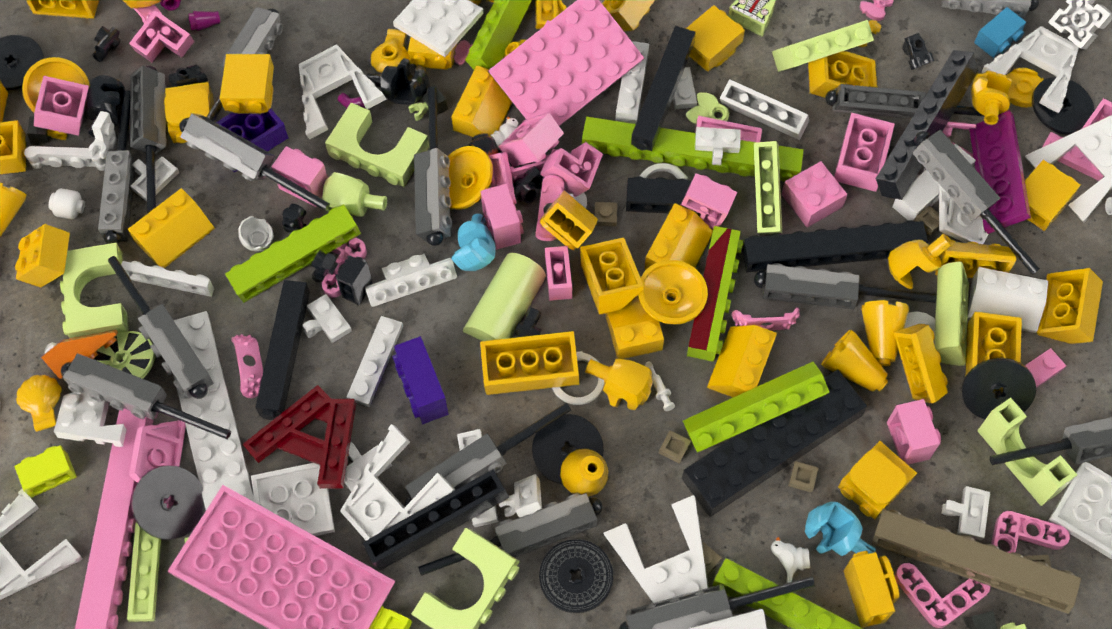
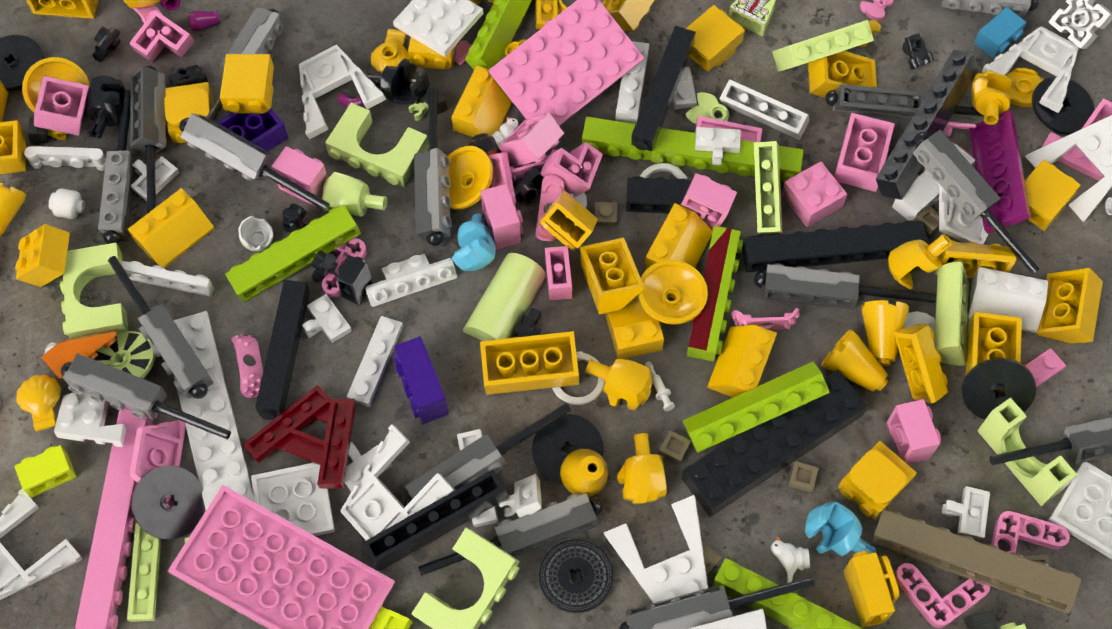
white plate [89,111,118,159] -> none
none -> yellow piece [617,433,667,504]

